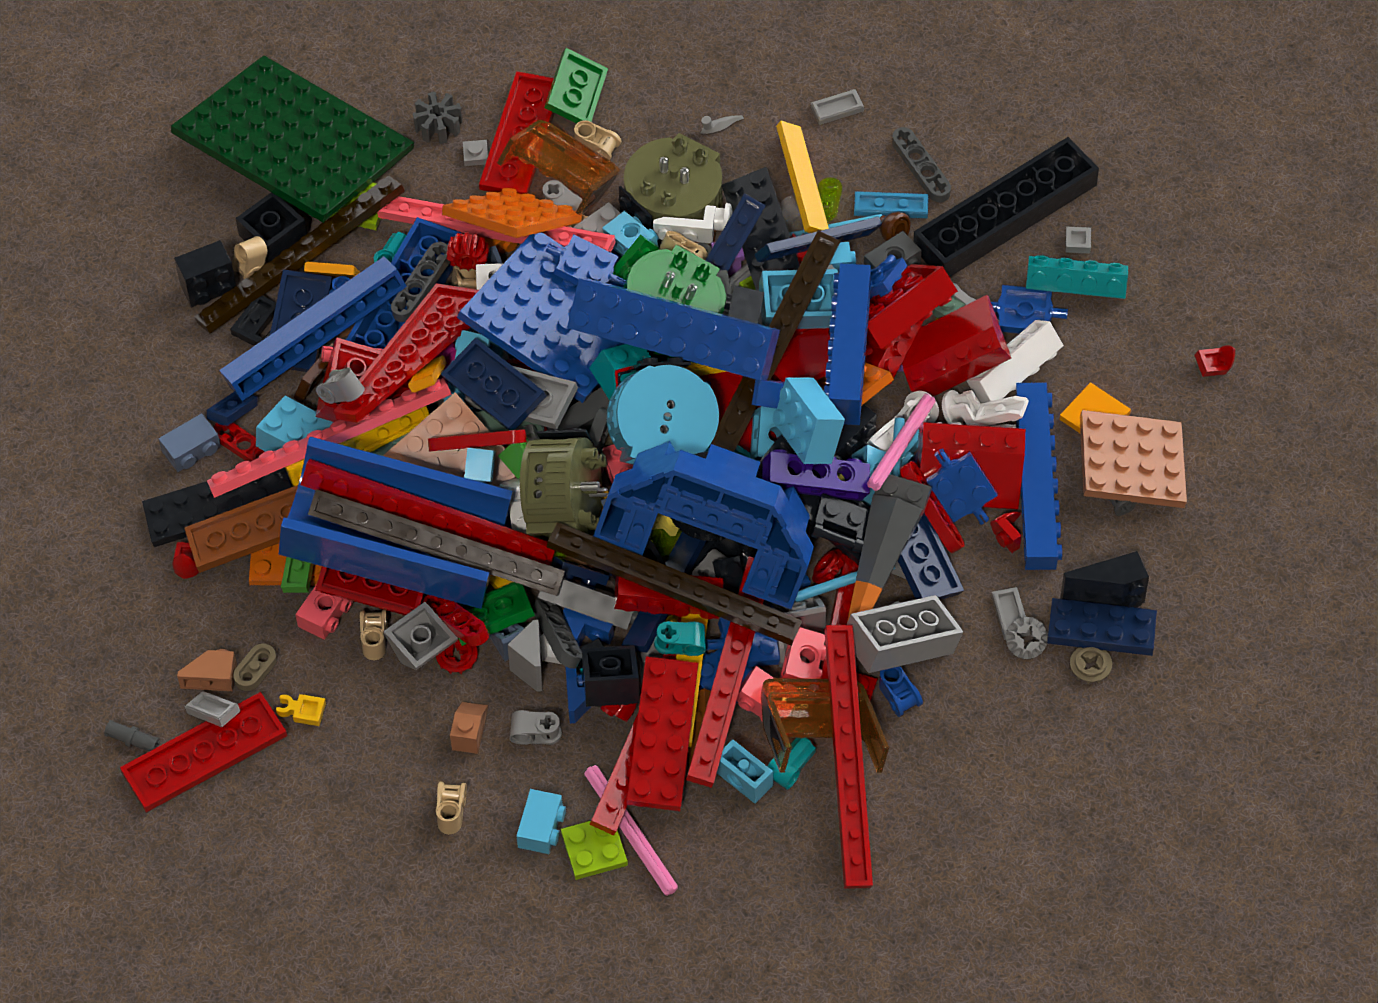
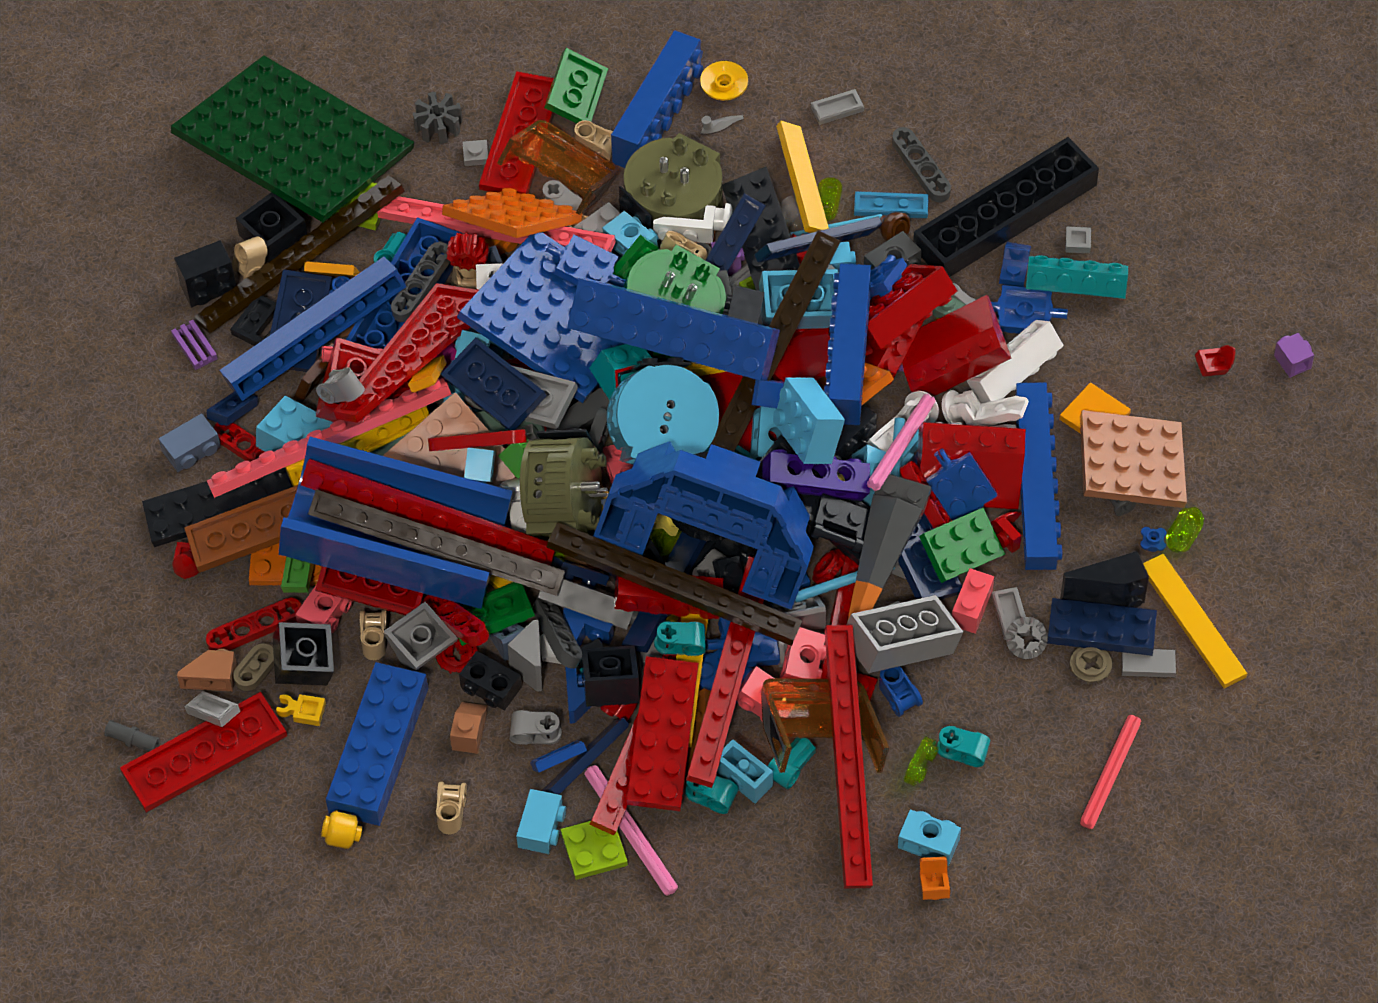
none -> medium lavender tile [171,320,217,370]
none -> red beam [206,598,301,651]
none -> black brick [272,622,334,686]
none -> yellow head [321,811,362,849]
none -> blue brick [326,662,428,826]
none -> black brick [459,651,522,711]
none -> blue tile [530,740,587,773]
none -> dark blue tile [542,718,629,795]
none -> blue brick [611,30,703,168]
none -> teal piece [685,776,739,814]
none -> yellow dish [700,61,748,101]
none -> medium azure brick [898,809,961,866]
none -> clear neon green plate [904,736,939,786]
none -> green plate [919,508,1005,583]
none -> orange bracket [920,856,950,900]
none -> teal piece [937,726,991,767]
none -> coral brick [952,569,994,634]
none -> blue slope [999,242,1031,287]
none -> coral axle [1080,715,1141,829]
none -> light grey tile [1122,649,1176,677]
none -> blue plate [1140,527,1167,552]
none -> yellow tile [1143,554,1247,689]
none -> clear neon green plate [1166,507,1204,553]
none -> medium lavender brick [1274,333,1314,378]

